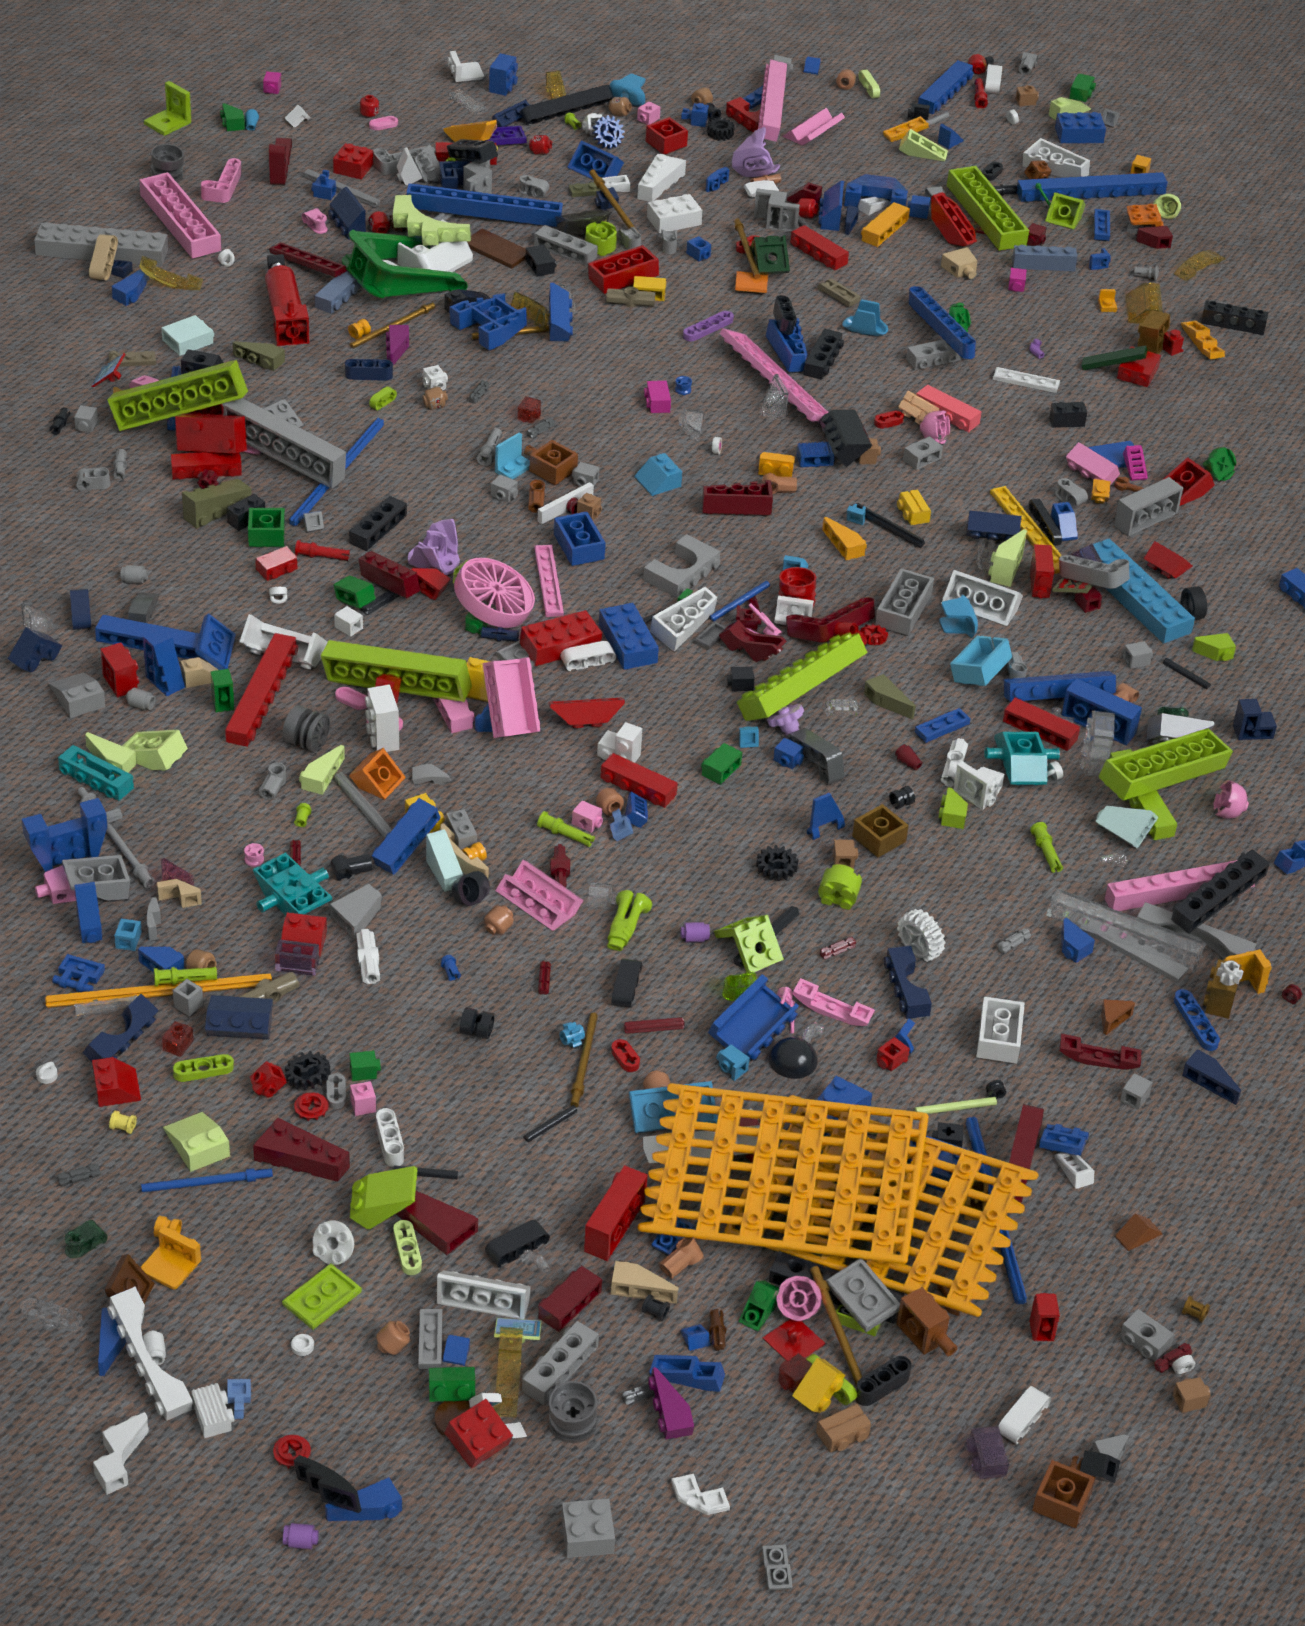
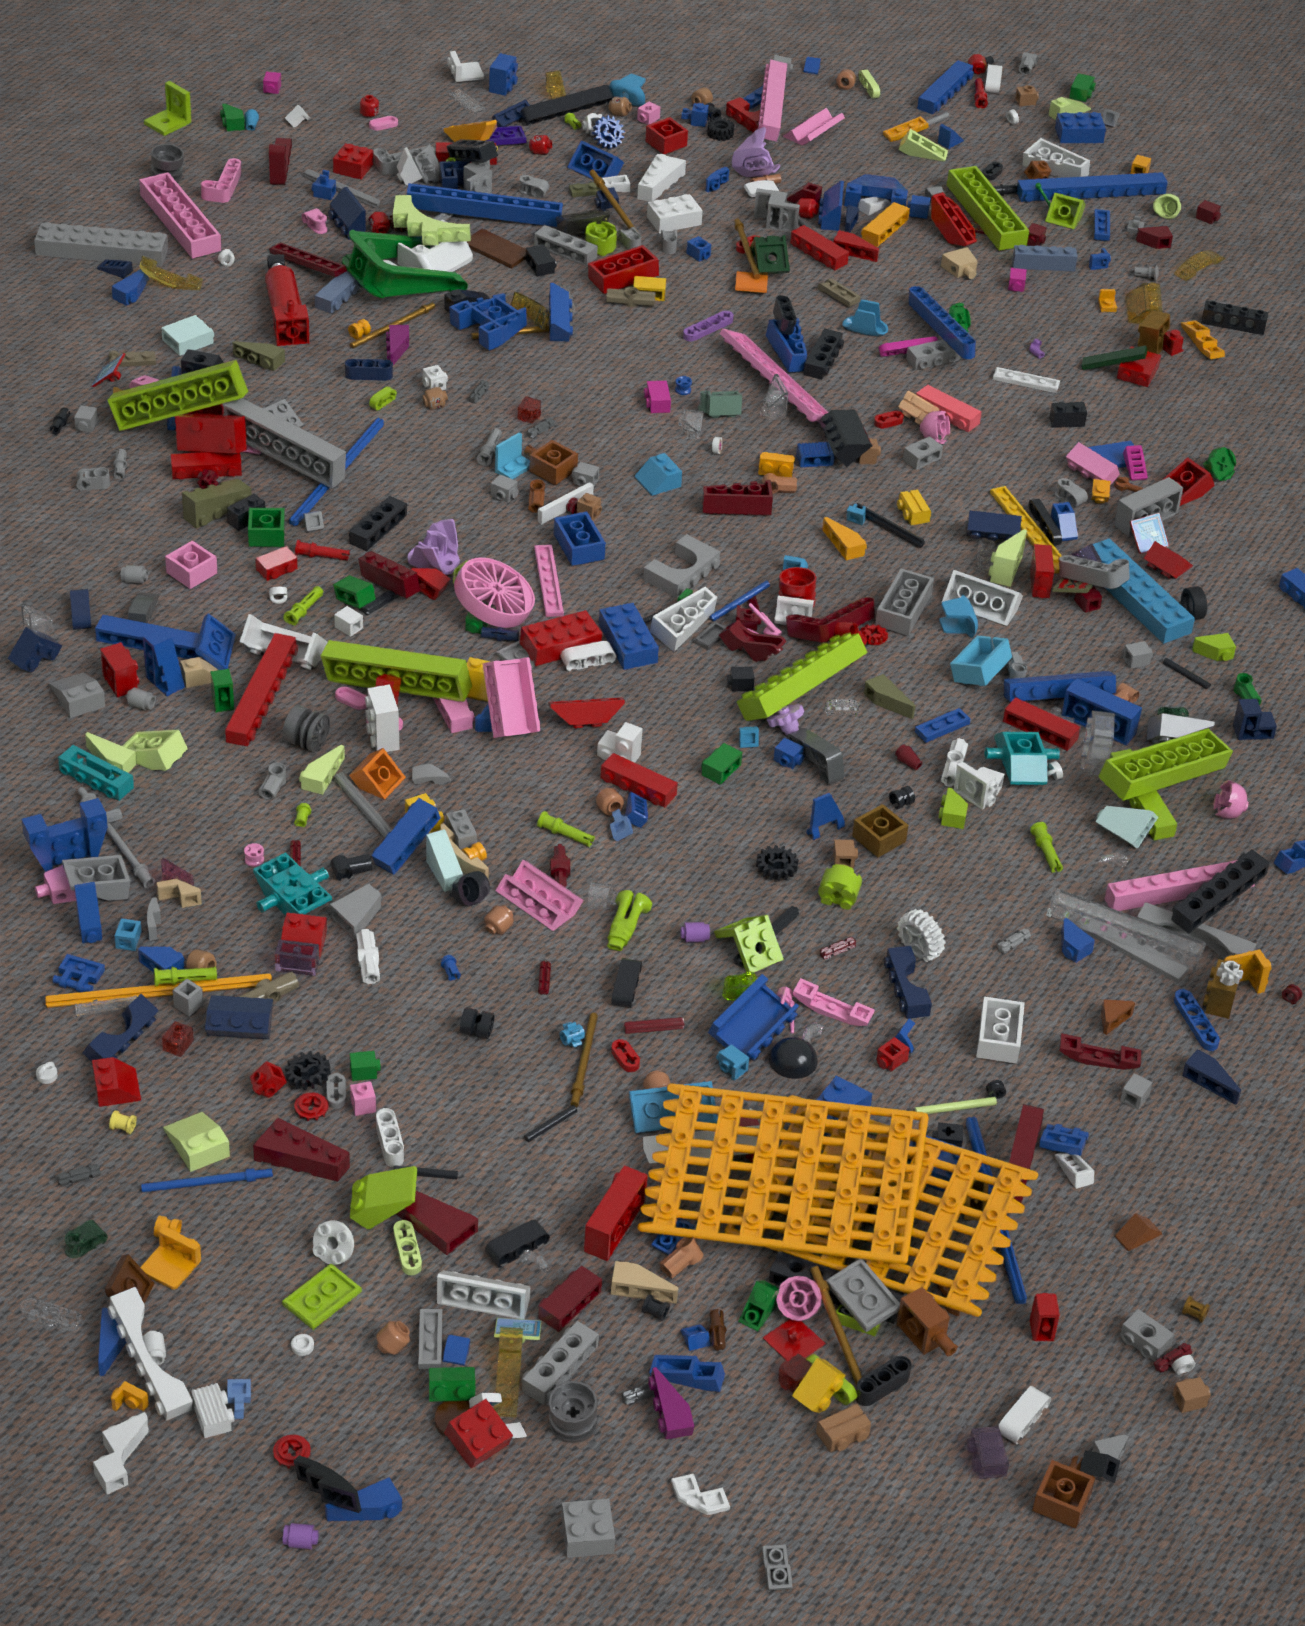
tan beam [89,234,118,280] -> none
lime beam [173,1054,234,1082] -> none
bright pink brick [572,800,603,833] -> none
black bracket [907,103,930,120] -> none
orange bracket [1127,204,1164,227] -> none
none -> light orange bracket [111,1381,149,1411]
none -> bright pink brick [165,541,217,589]
none -> lime pin [283,586,324,626]
none -> sand green hinge [698,390,742,418]
none -> red slope [833,230,879,262]
none -> dark pink beam [878,337,938,357]
none -> piece [1129,513,1169,554]
none -> dark red brick [1195,200,1221,224]
none -> green piece [1233,673,1262,705]

